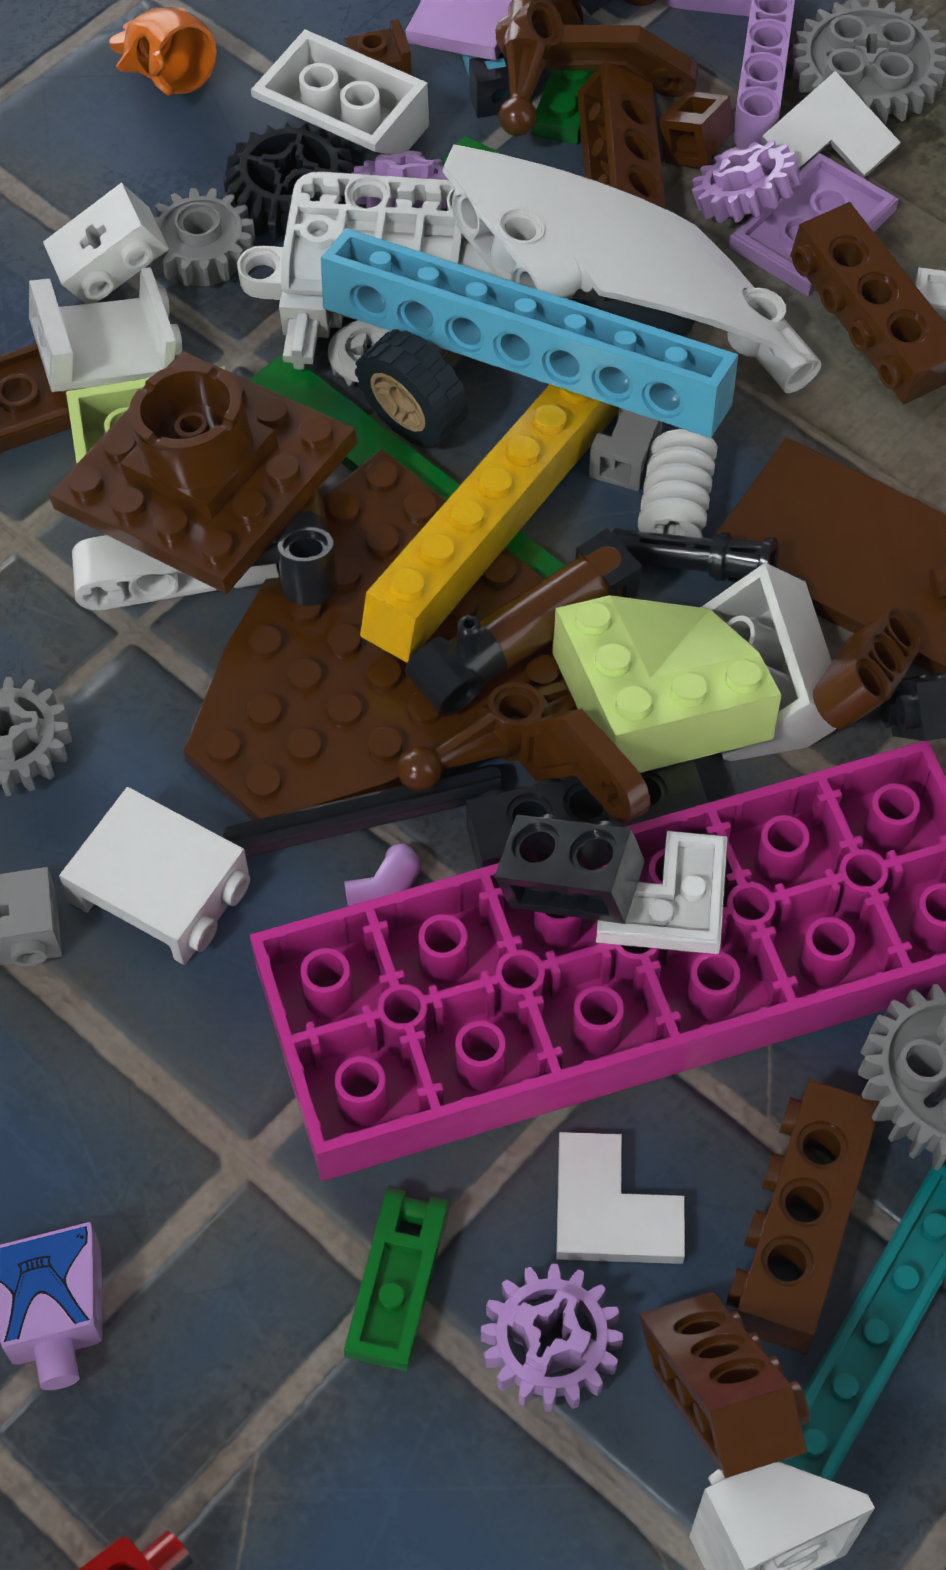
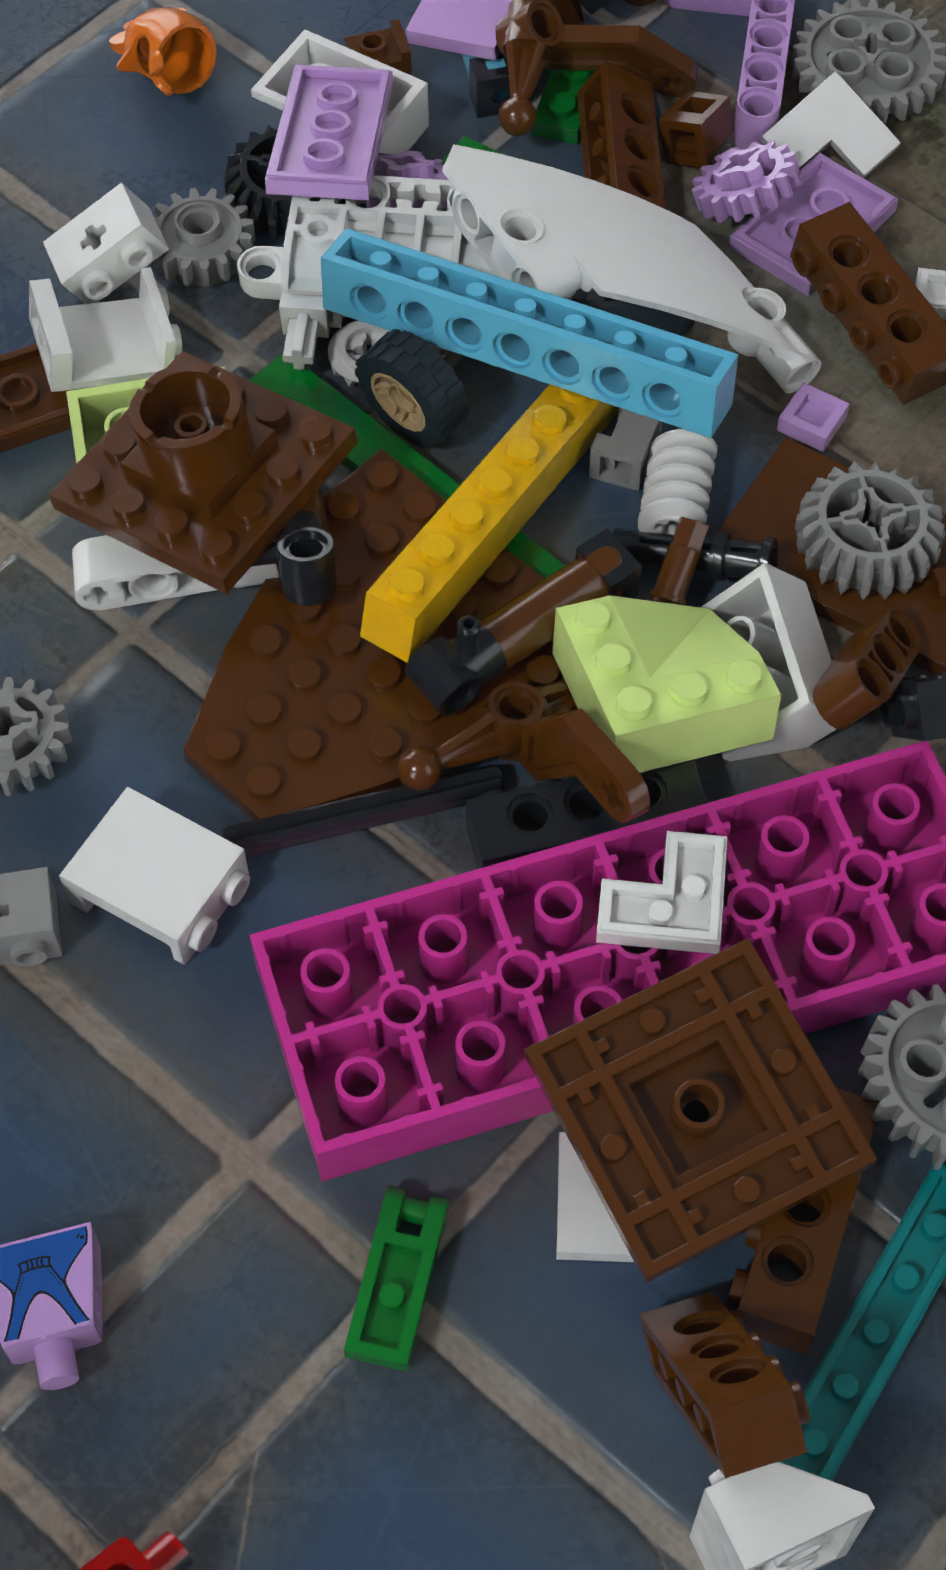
lavender arm [344,844,421,906] -> none
lavender gear [481,1264,623,1412] -> none
black brick [495,814,645,924] -> none
none -> lavender tile [265,65,393,200]
none -> reddish brown piece [524,938,877,1283]
none -> reddish brown piece [648,517,709,605]
none -> lavender plate [777,382,850,452]
none -> light grey gear [795,460,945,601]

